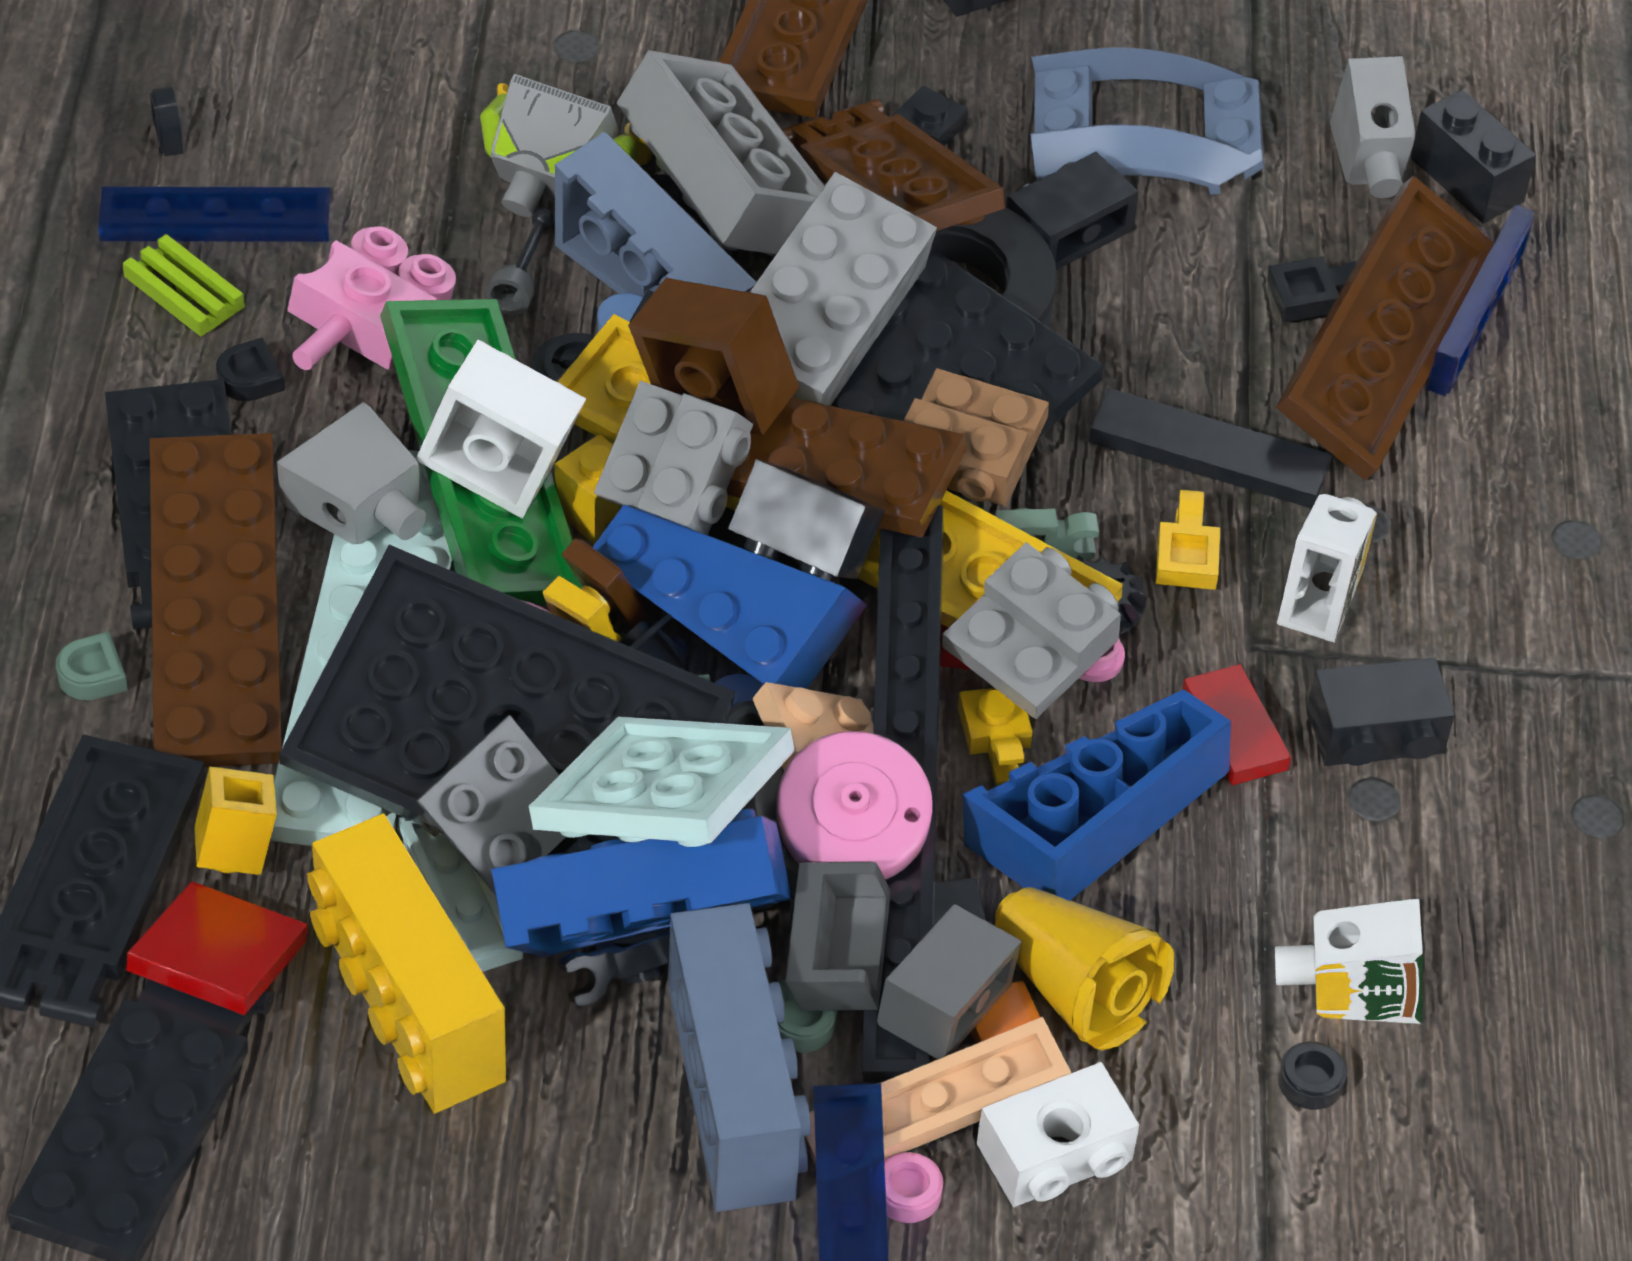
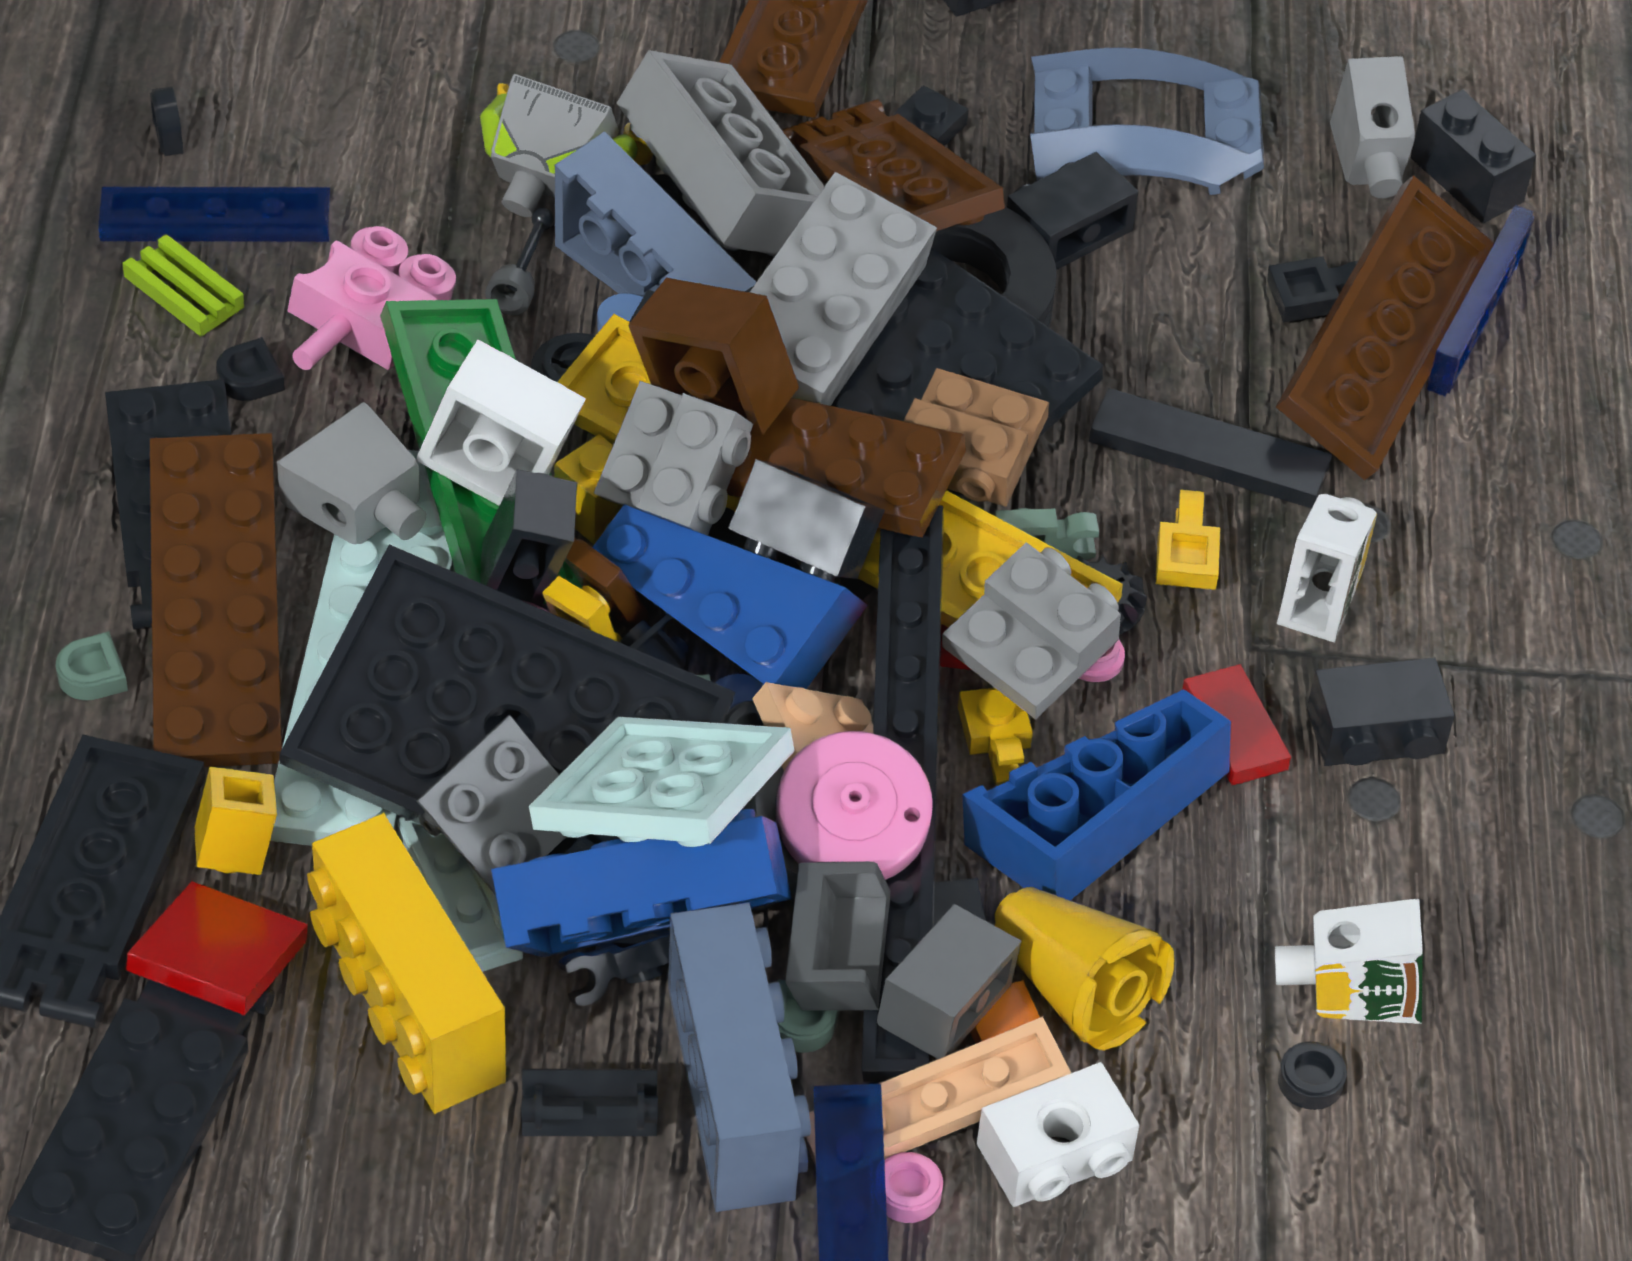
none -> black brick [480,469,577,607]
none -> black hinge [521,1068,658,1136]

